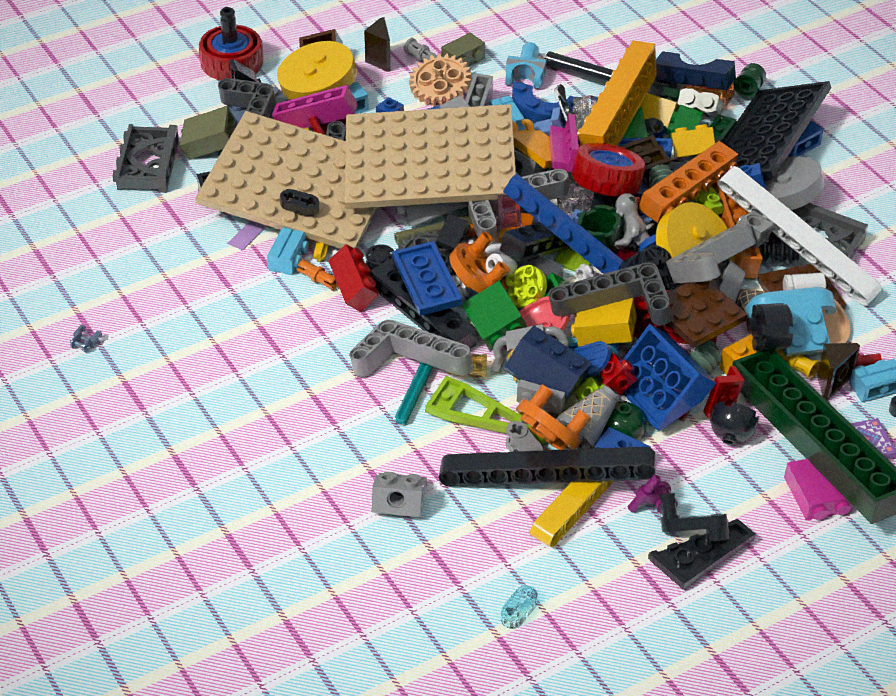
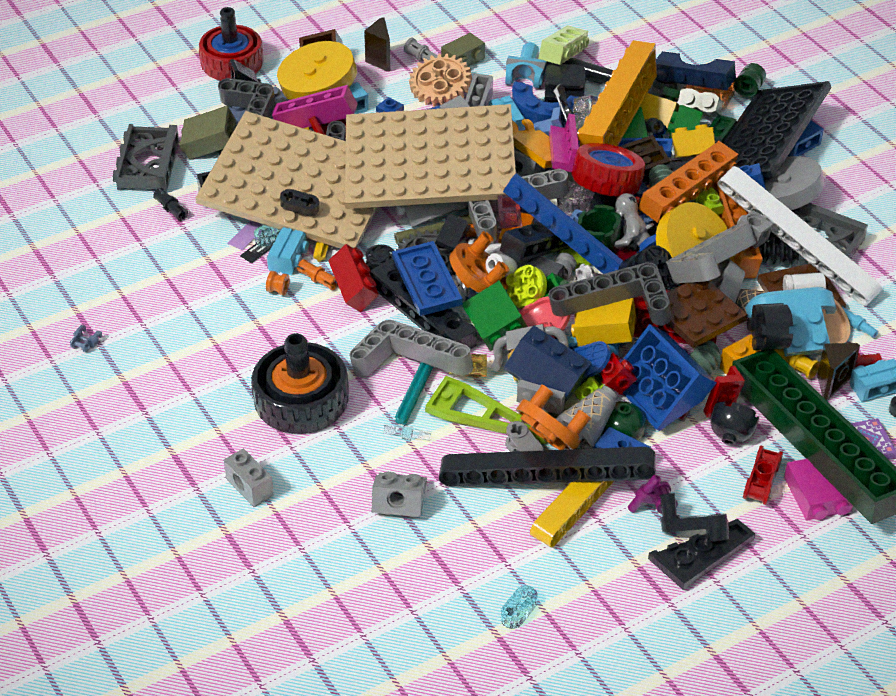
none -> black pin [153,188,188,221]
none -> light grey brick [223,448,274,507]
none -> black sticker [240,235,275,263]
none -> black wheel [251,333,349,434]
none -> clear light blue beam [254,225,280,247]
none -> orange wheel [265,270,290,295]
none -> clear bar [383,425,432,441]
none -> yellowish green brick [538,25,589,65]
none -> black brick [544,64,586,103]
none -> light grey wheel [555,253,577,280]
none -> red piece [743,445,784,505]
none -> medium azure bar [842,307,879,338]

